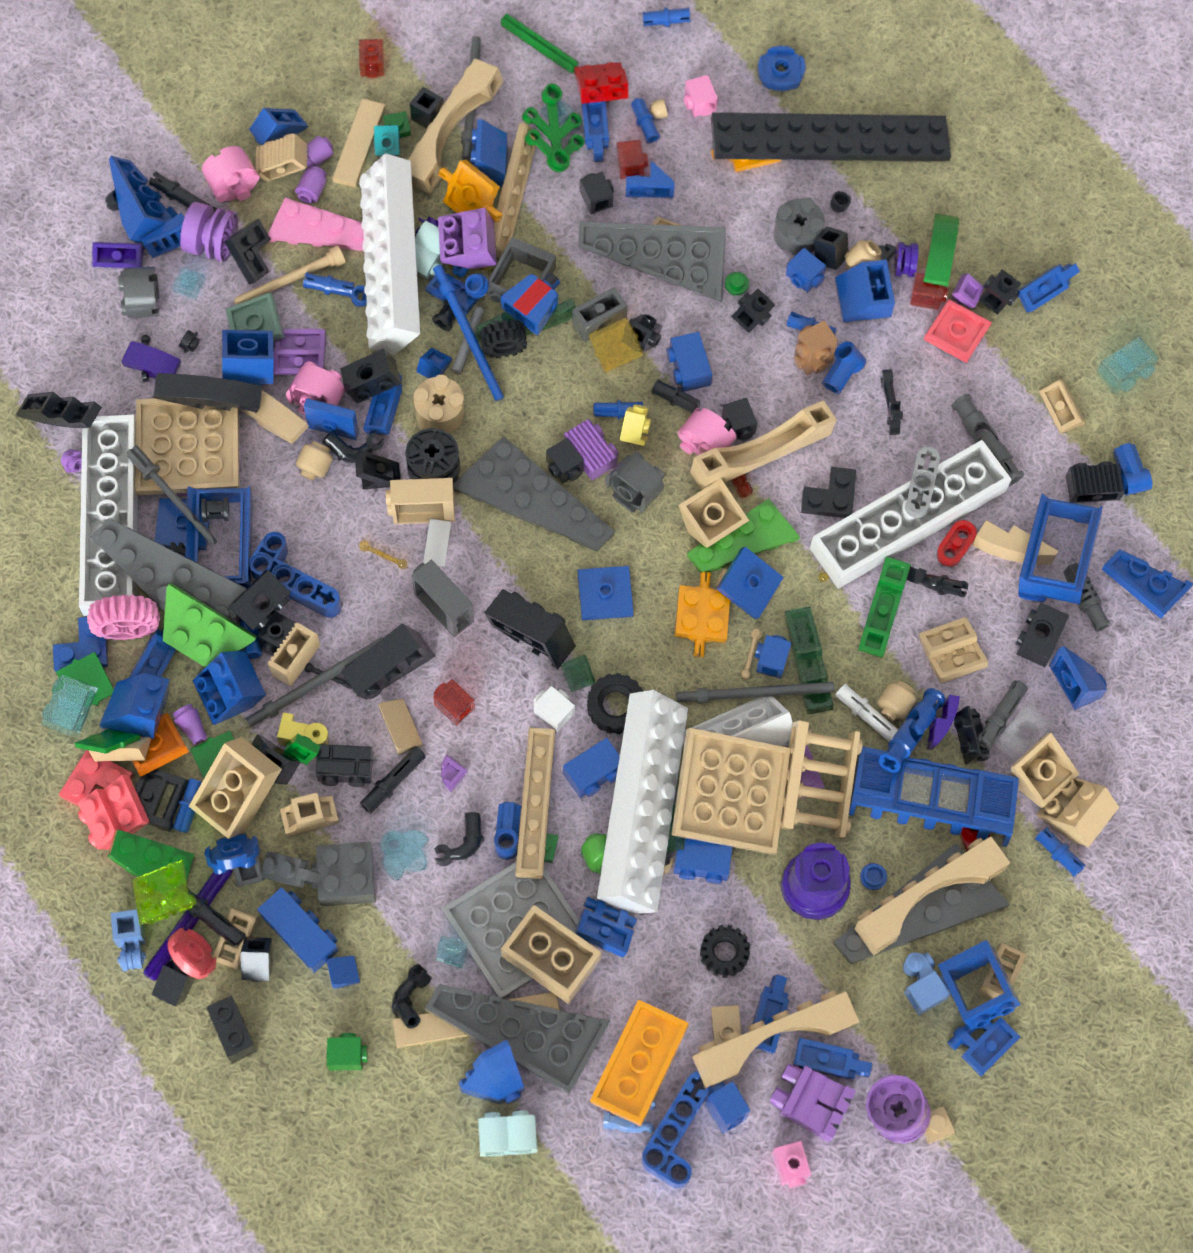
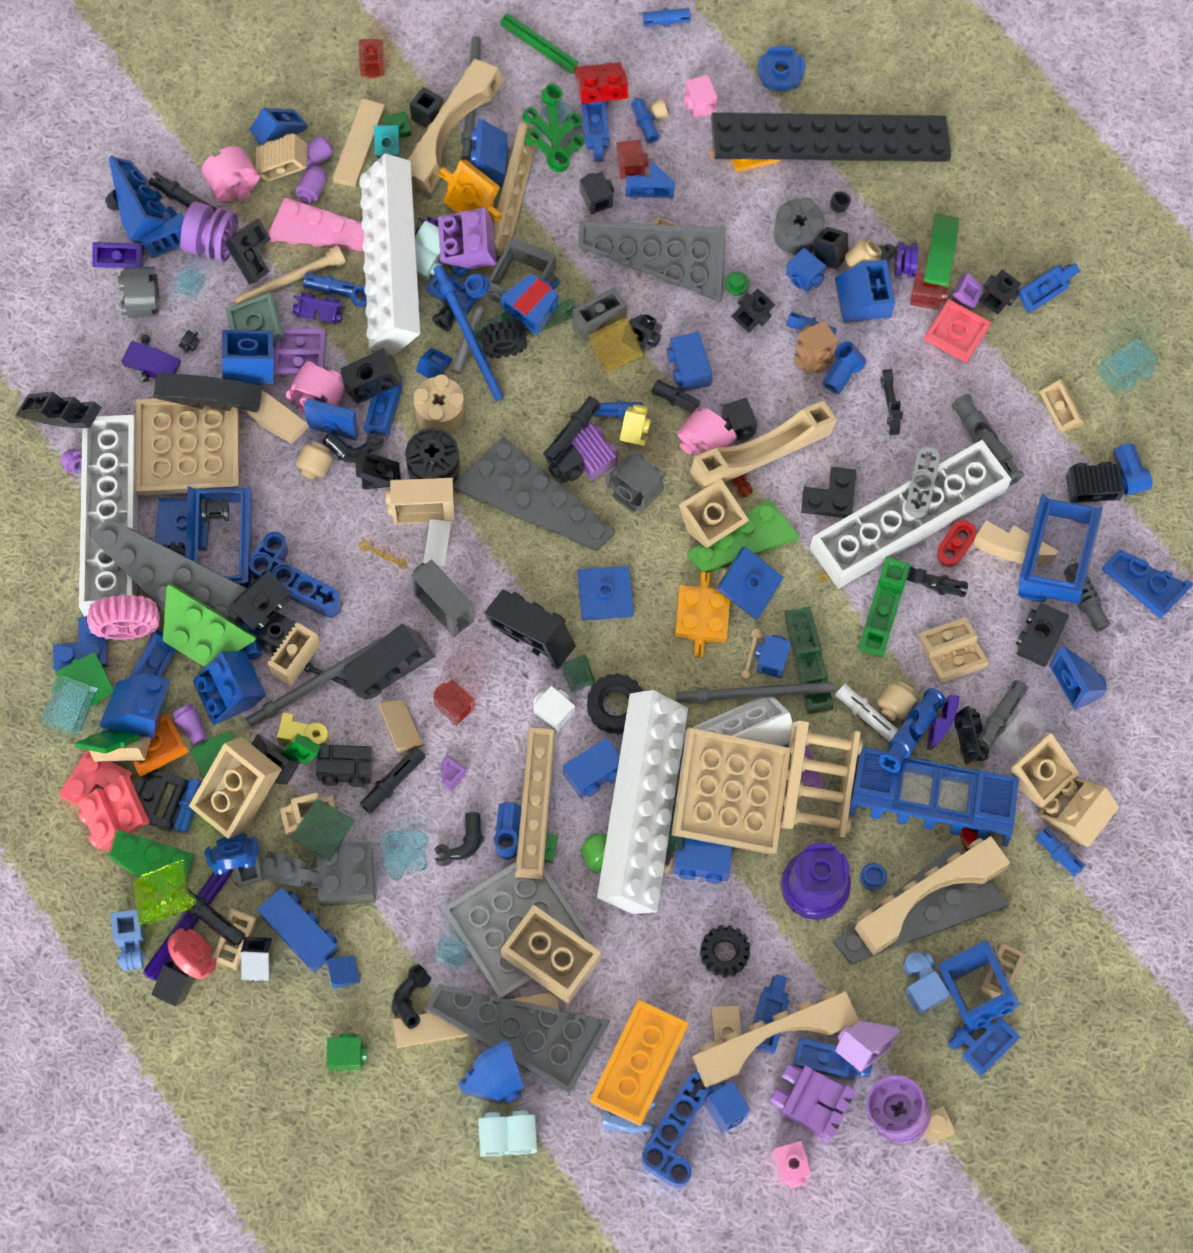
dark grey piece [127,445,217,544] -> none
black brick [206,995,257,1064] -> none
blue plate [575,896,637,958] -> none
none -> clear green piece [291,798,355,861]
none -> dark purple hinge [292,292,346,324]
none -> black pin [543,396,601,464]
none -> lavender slope [835,1021,901,1072]

